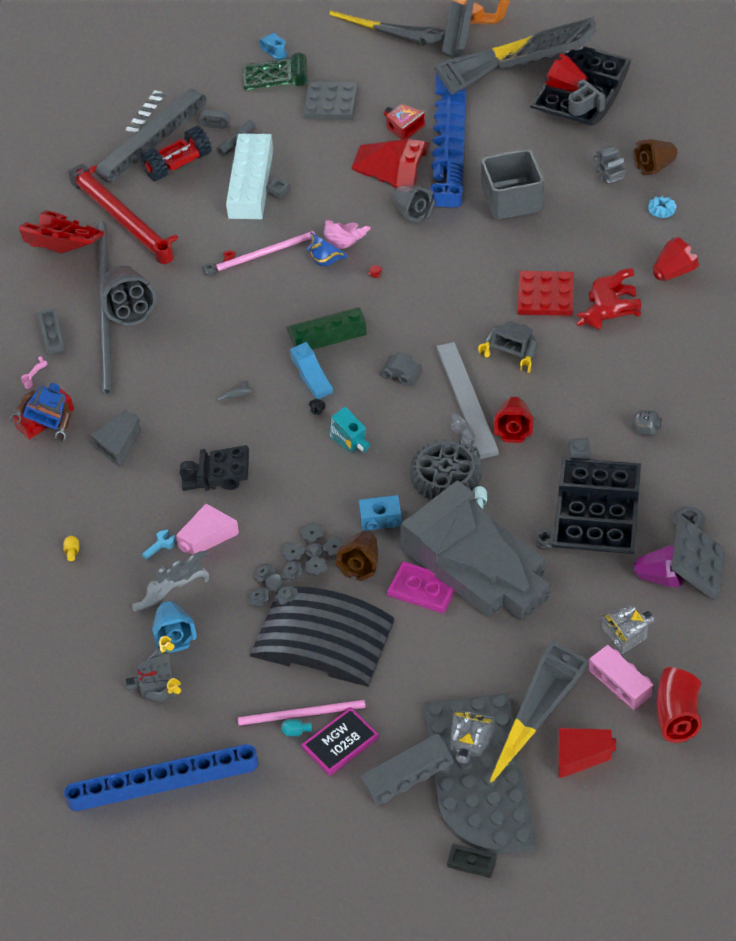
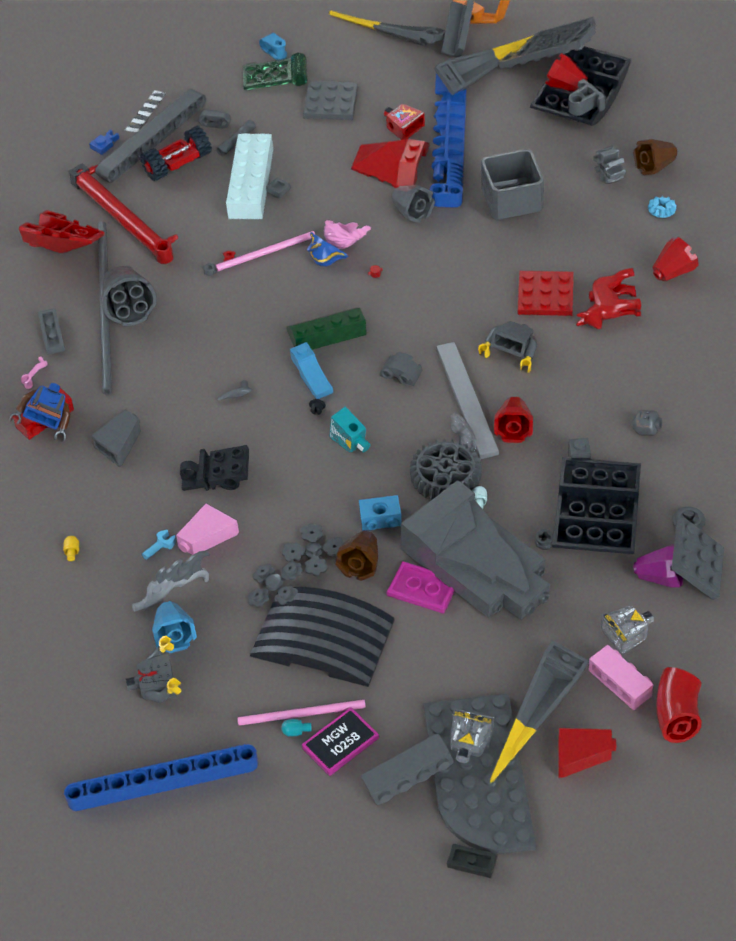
none -> blue plate [89,130,120,155]

